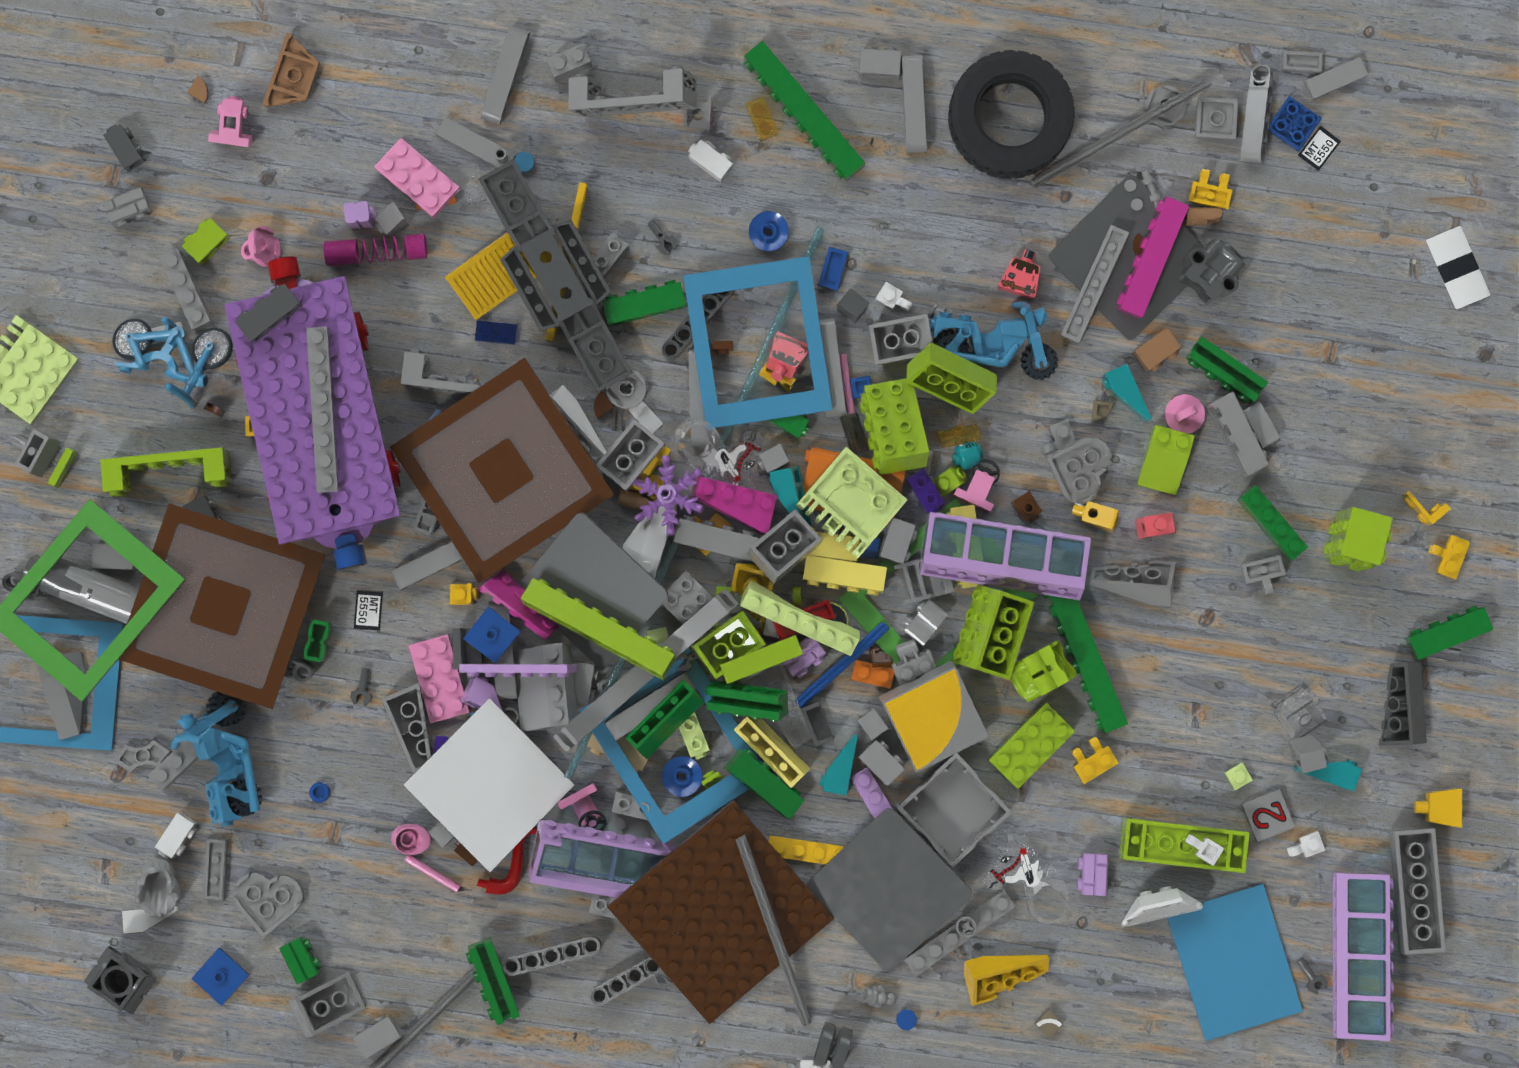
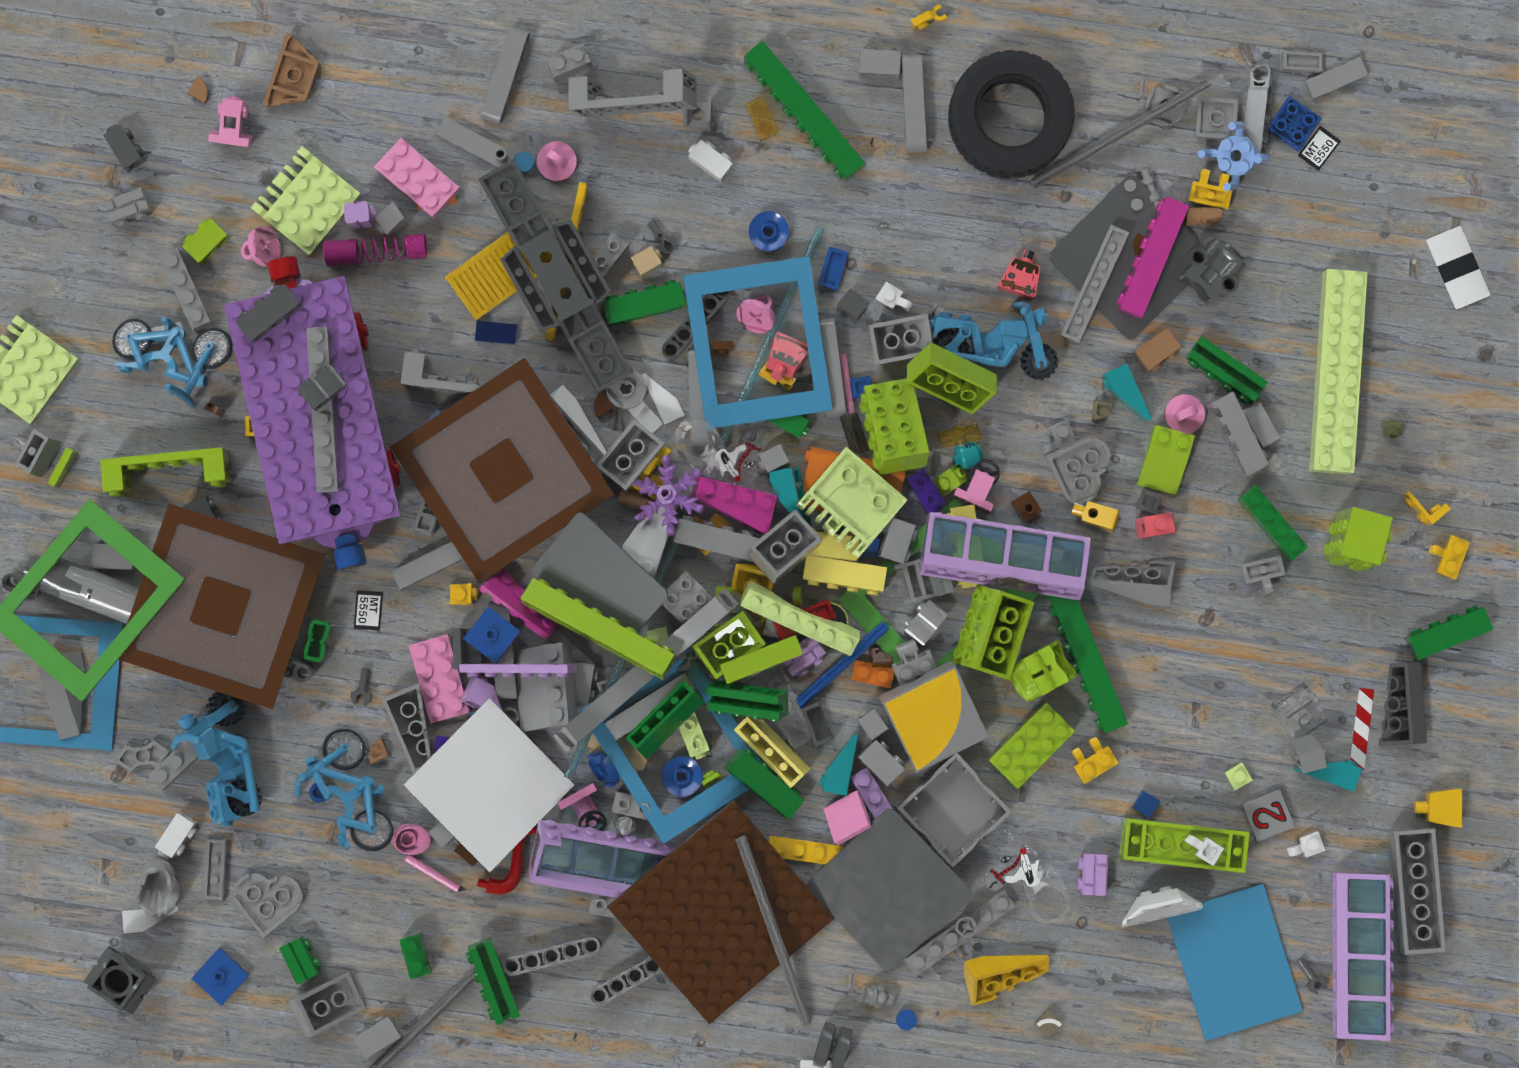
none -> yellowish green hinge [251,146,361,256]
none -> piece [294,729,393,852]
none -> dark grey brick [298,365,348,411]
none -> medium nougat tile [369,737,390,764]
none -> green brick [399,933,432,979]
none -> bright pink tile [537,141,577,182]
none -> blue tile [587,750,619,788]
none -> light grey plate [615,815,636,836]
none -> tan brick [631,246,663,278]
none -> white sticker [642,373,685,424]
none -> bright pink tile [736,295,776,334]
none -> bright pink tile [823,790,872,845]
none -> yellow plate [910,4,947,31]
none -> blue tile [1132,790,1160,818]
none -> flat silver plate [1135,488,1162,515]
none -> light blue plate [1198,121,1270,191]
none -> yellowish green brick [1309,269,1368,475]
none -> sticker [1350,688,1374,770]
none -> olive plate [1381,420,1404,439]

